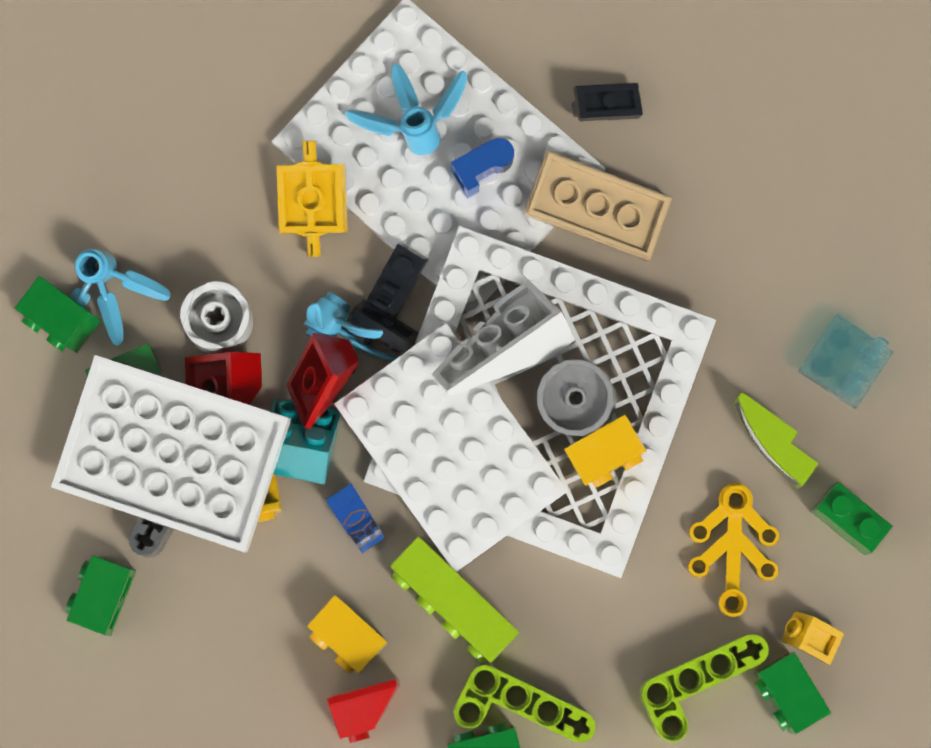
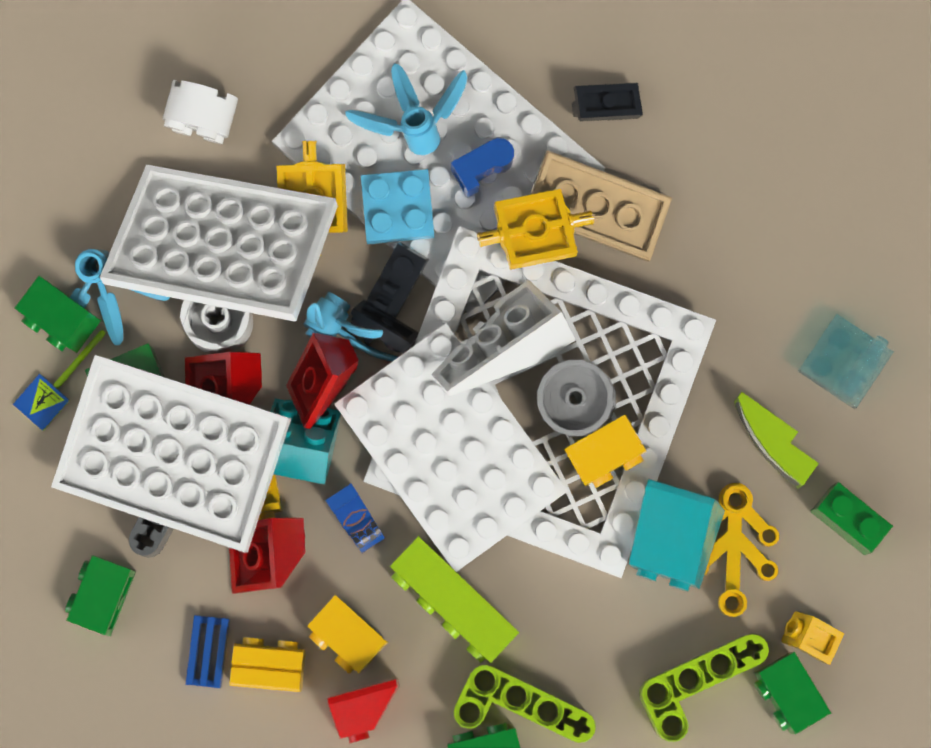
none -> piece [13,330,106,431]
none -> white plate [100,165,338,322]
none -> white brick [162,80,238,144]
none -> blue tile [185,615,230,688]
none -> red slope [229,518,306,594]
none -> yellow brick [230,637,306,692]
none -> medium azure plate [361,169,435,244]
none -> yellow plate [477,189,594,270]
none -> teal slope [629,479,725,592]

